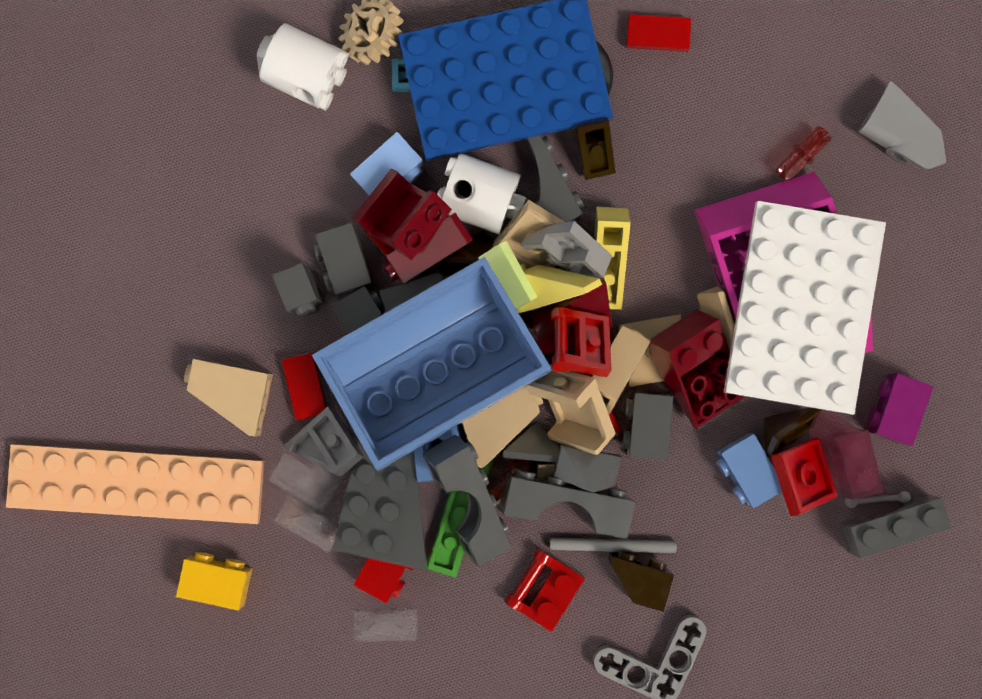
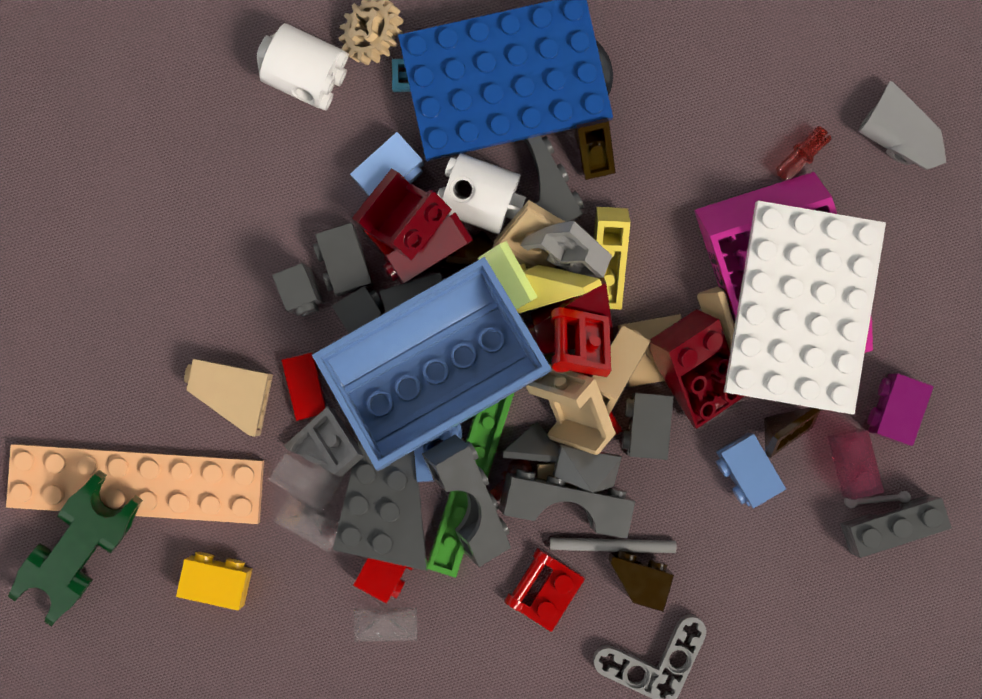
tan slope [462,386,544,468] -> none
red tile [626,14,691,52] -> none
red plate [770,437,838,517] -> none
none -> dark green piece [8,470,143,627]

